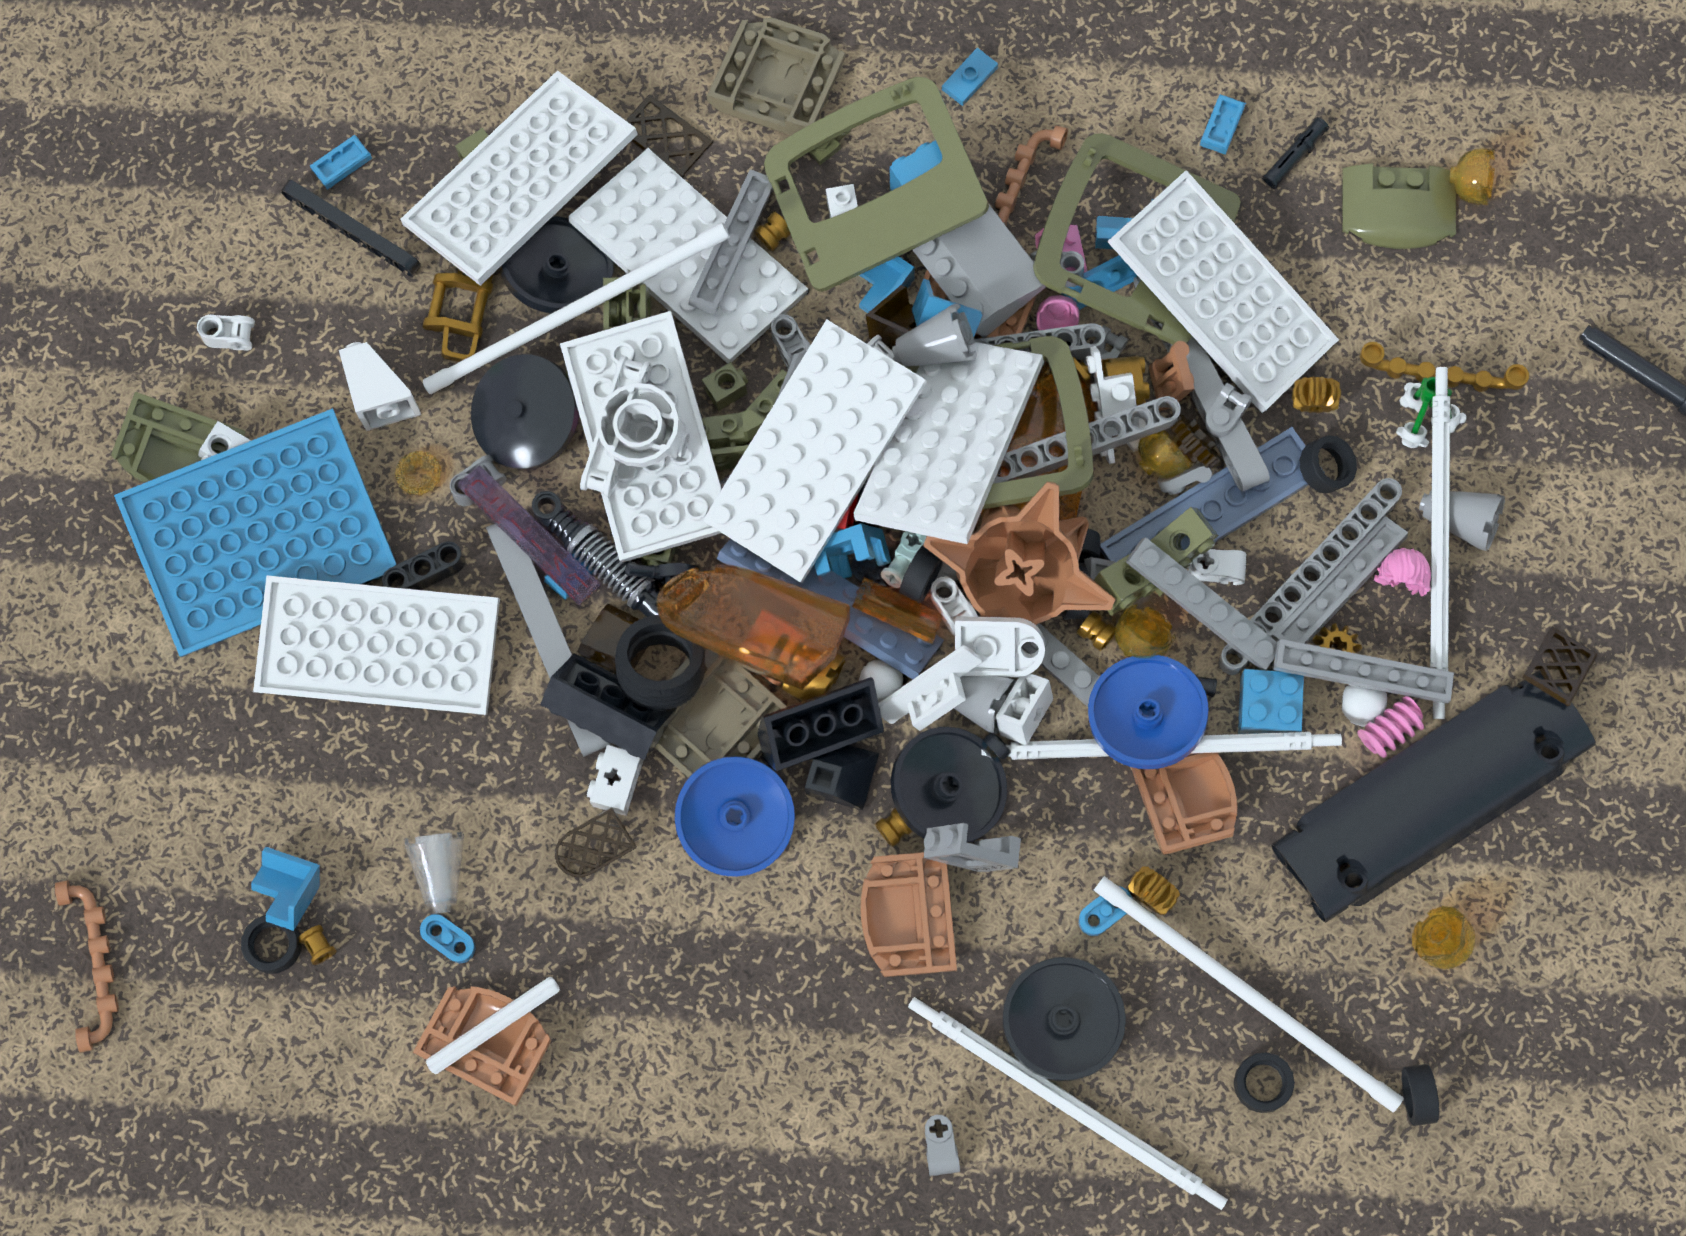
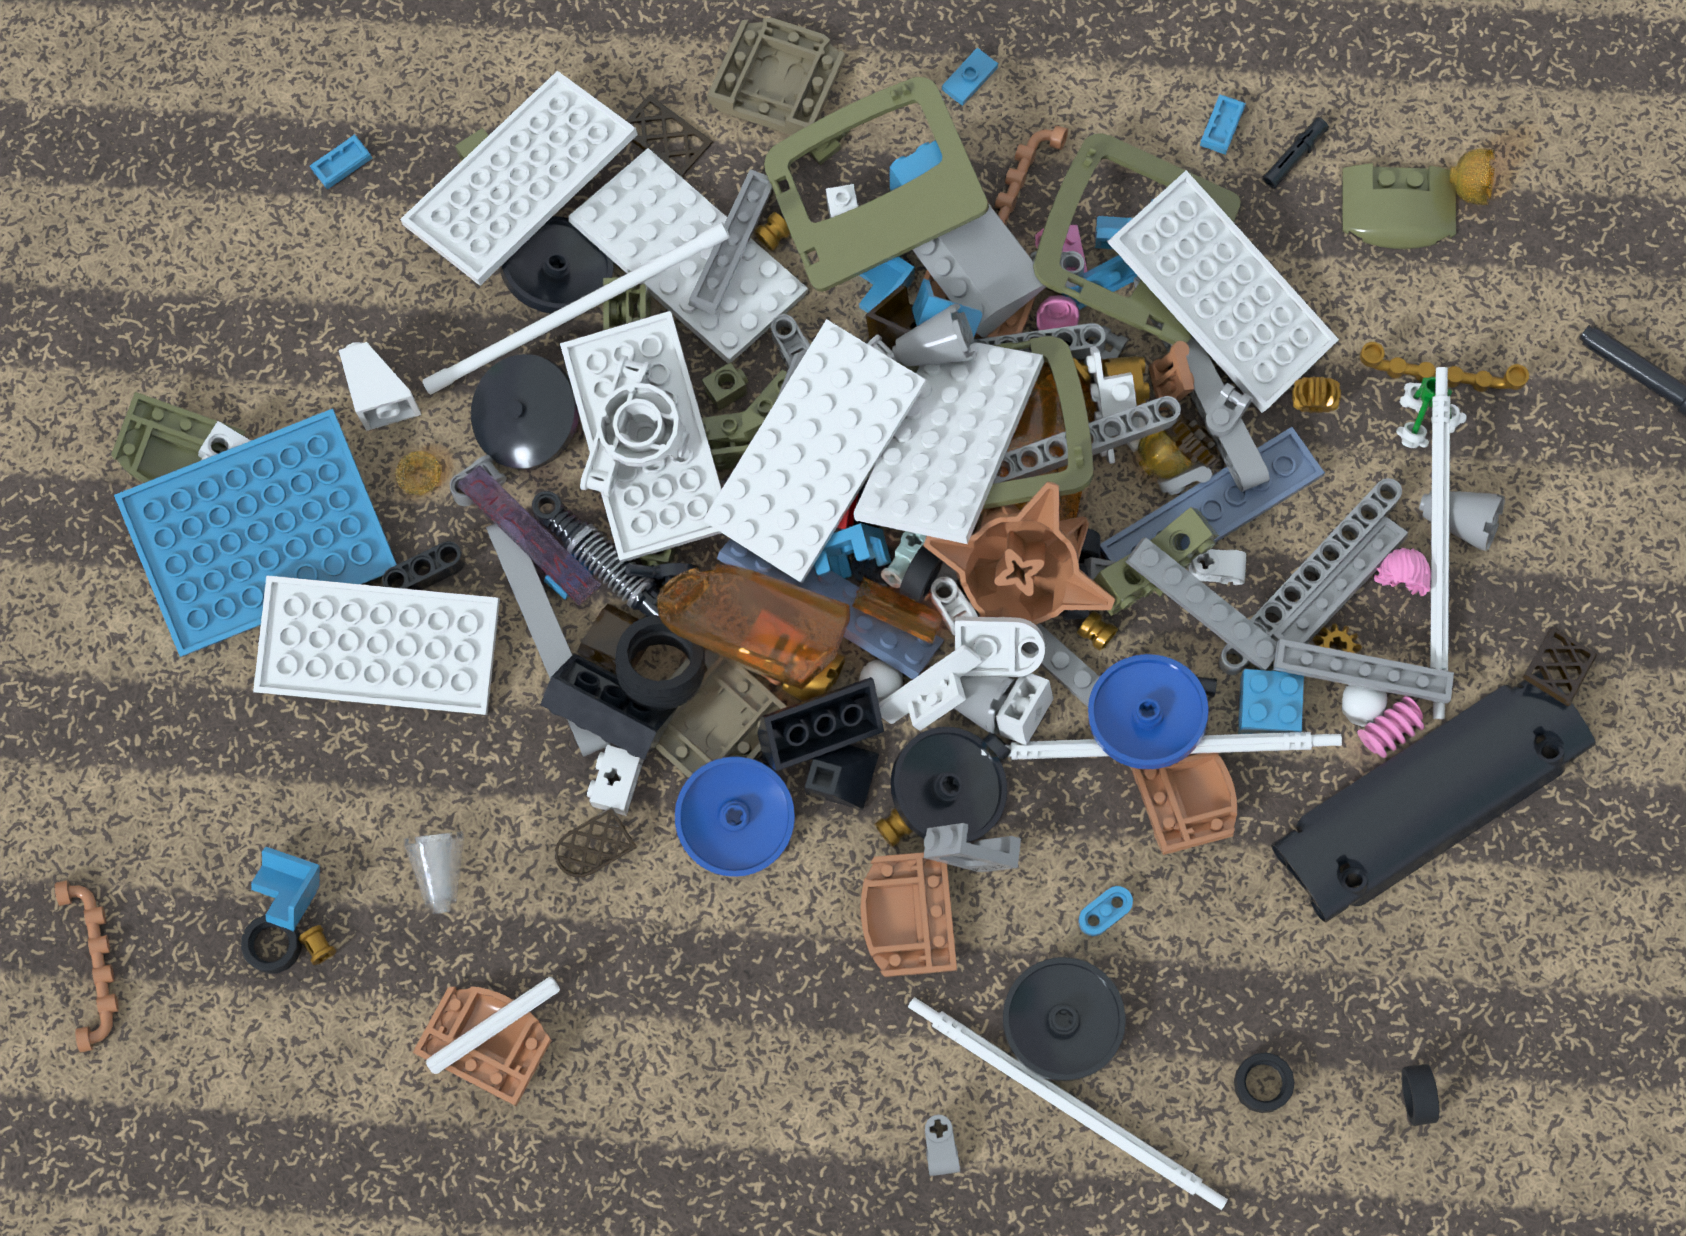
white piece [197,315,255,351] -> none
black beam [281,180,421,277] -> none
dark azure plate [420,914,476,963] -> none
pearl gold bar [422,269,493,362] -> none
white piece [1094,876,1404,1113] -> none
clear yellow cylinder [1115,605,1176,658] -> none
pearl gold gear [1127,866,1180,915] -> none
black tyre [1299,435,1357,493] -> none
clear yellow cylinder [1412,906,1476,969] -> none

